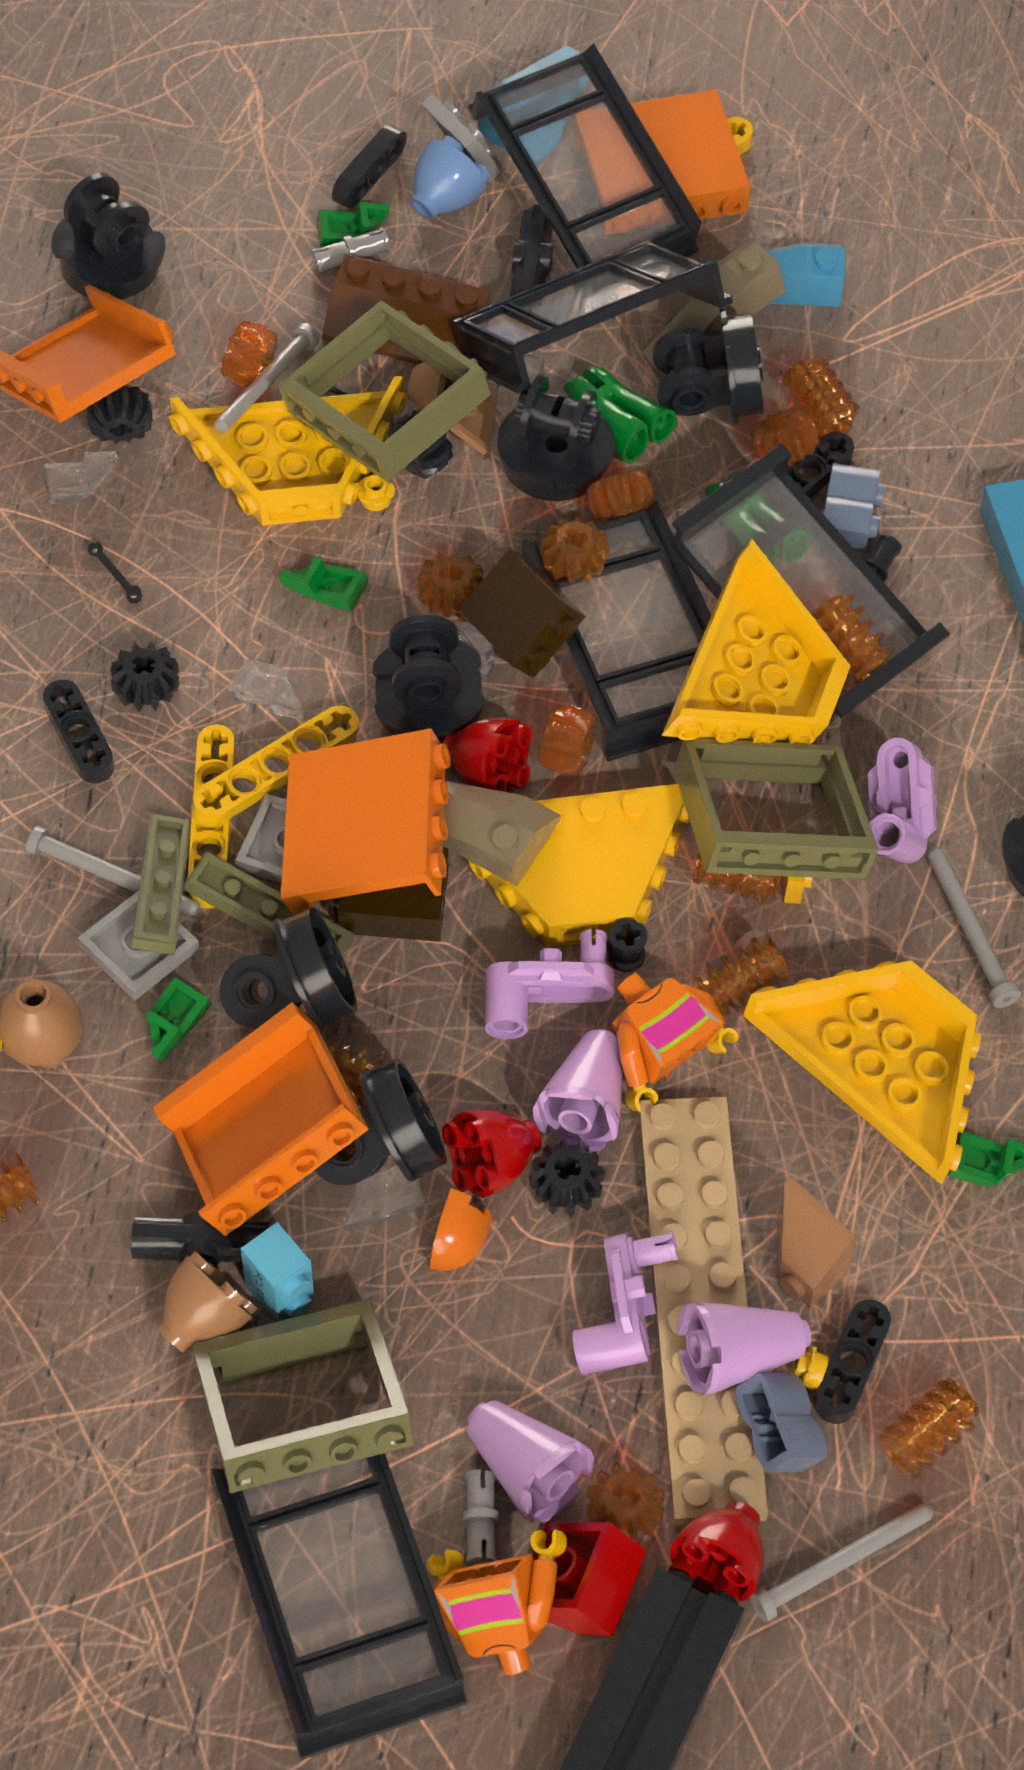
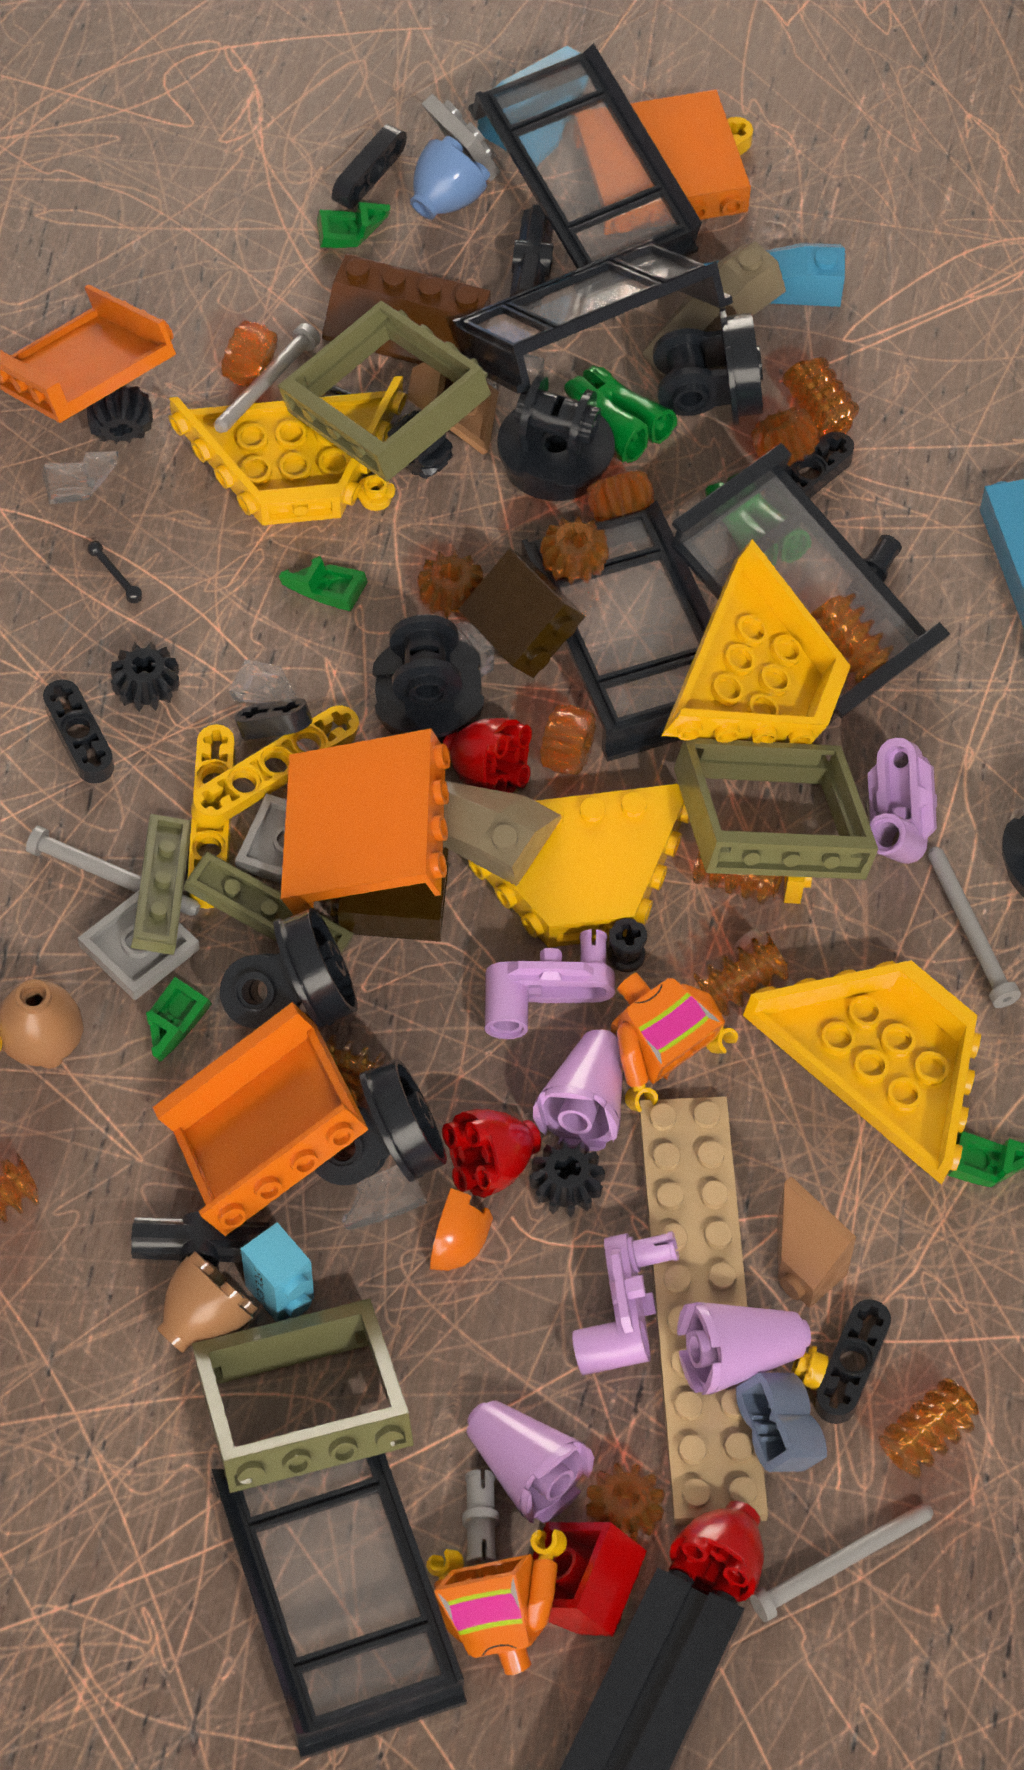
black piece [51,172,165,299] -> none
light grey pin [311,227,390,273] -> none
sand blue brick [824,463,886,550] -> none
none -> black beam [234,698,313,740]

